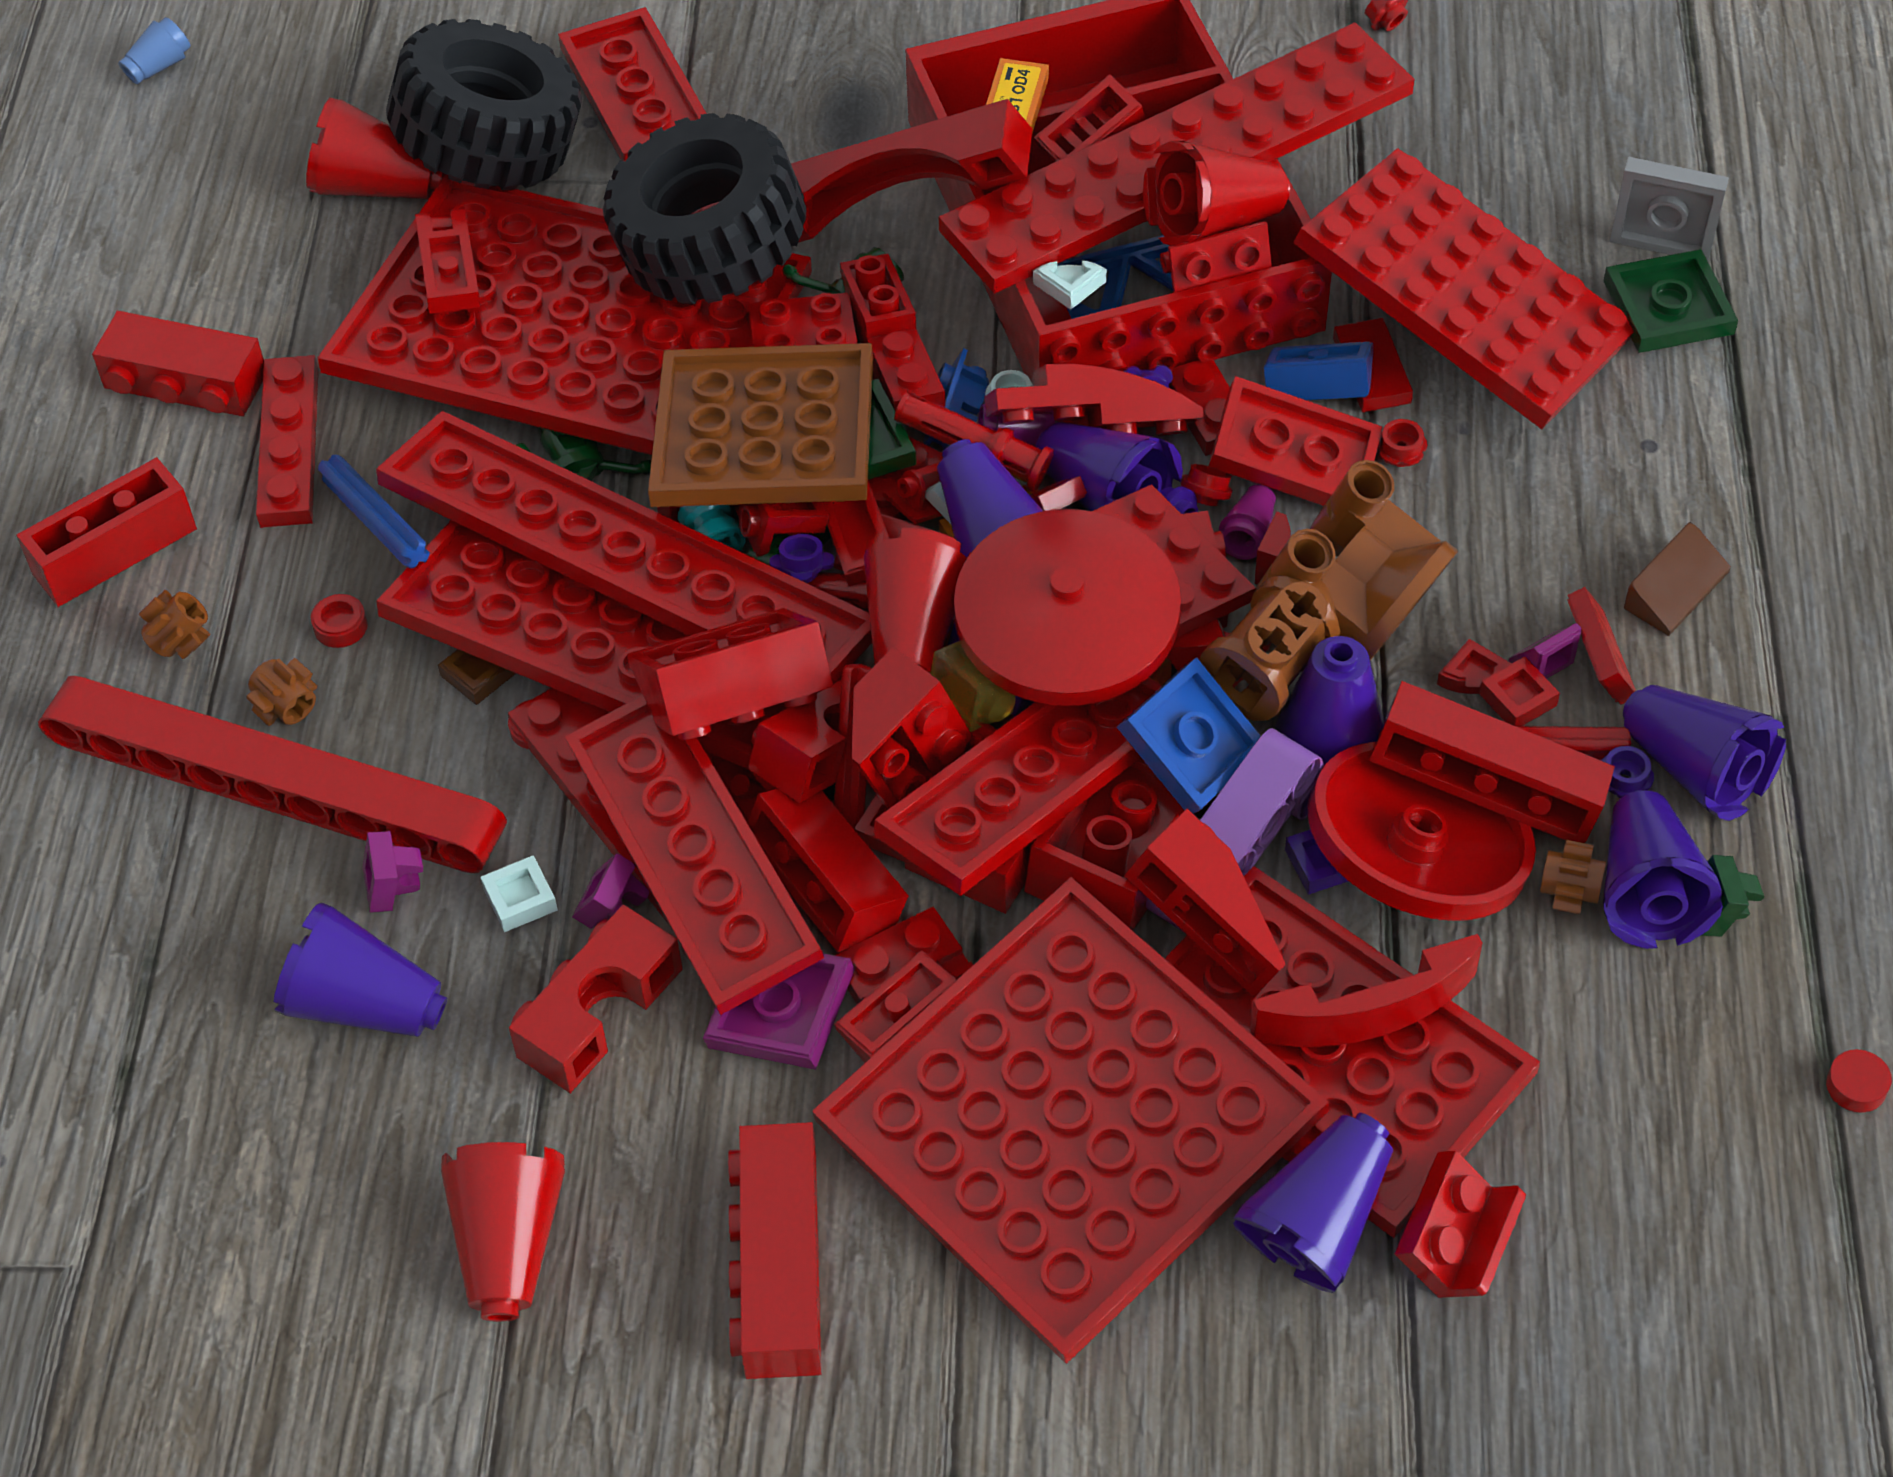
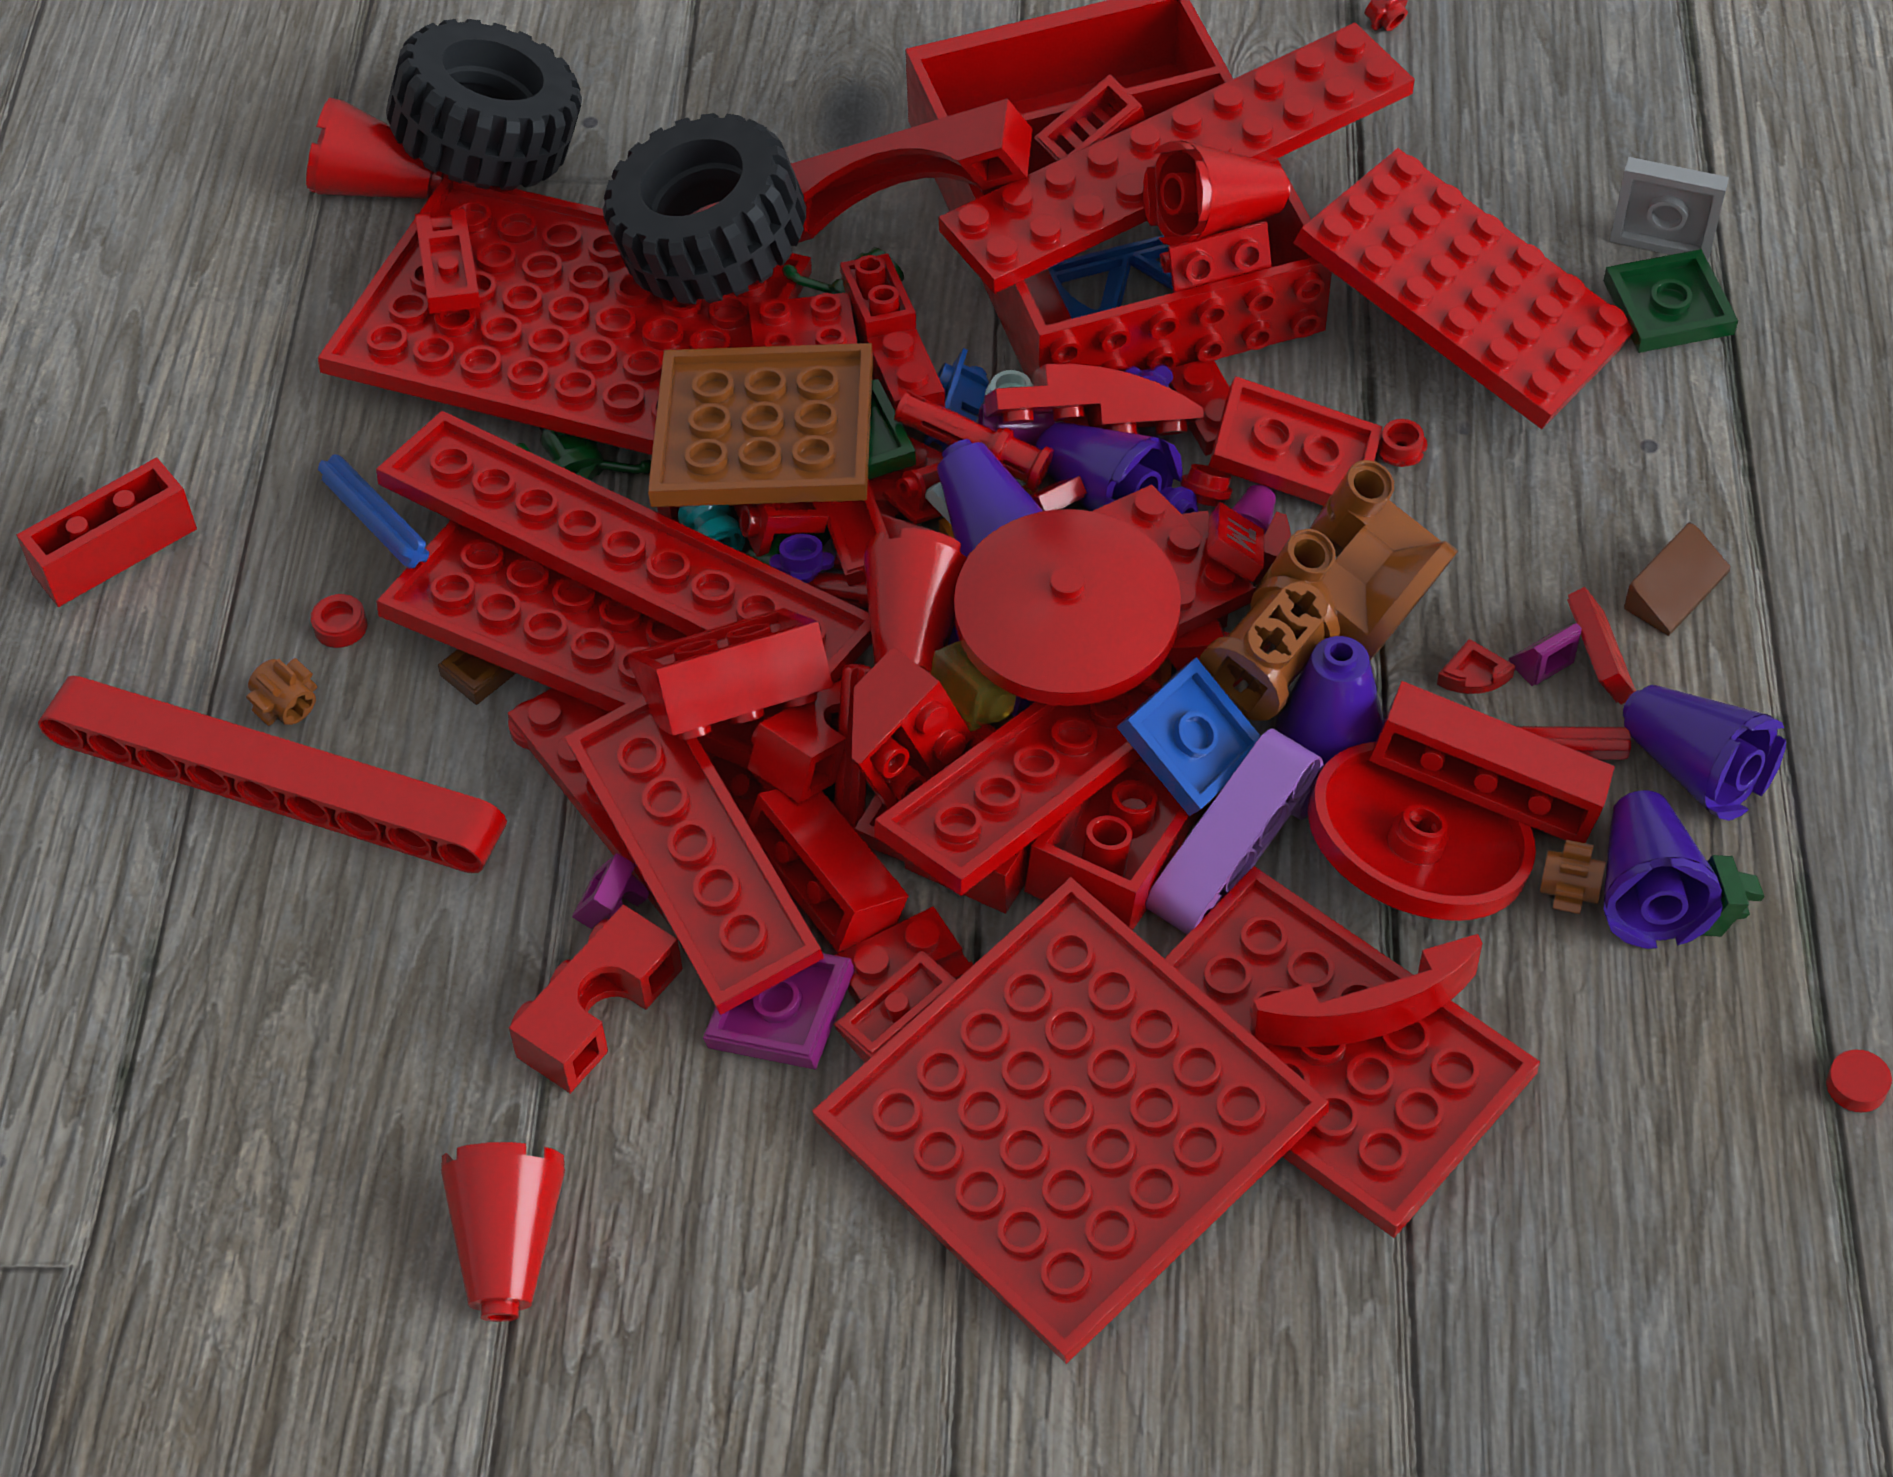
red brick [92,310,264,417] -> none
medium blue cone [118,17,191,84] -> none
dark orange gear [139,590,210,659] -> none
red plate [256,355,318,528] -> none
dark purple cone [273,902,448,1037] -> none
magenta tile [363,831,423,912] -> none
light aqua plate [480,855,558,933] -> none
red plate [558,7,707,161] -> none
red brick [728,1122,822,1379] -> none
tile [986,58,1049,133] -> none
light aqua tile [1033,261,1107,310] -> none
red slope [1124,809,1286,997] -> none
dark purple cone [1233,1112,1393,1293] -> none
blue slope [1264,342,1373,400] -> none
dark purple plate [1285,829,1348,895] -> none
red tile [1333,318,1413,412] -> none
red bracket [1394,1150,1526,1298] -> none
red plate [1479,656,1560,726] -> none
dark purple plate [1601,746,1654,798] -> none
none -> red tile [1207,502,1265,582]

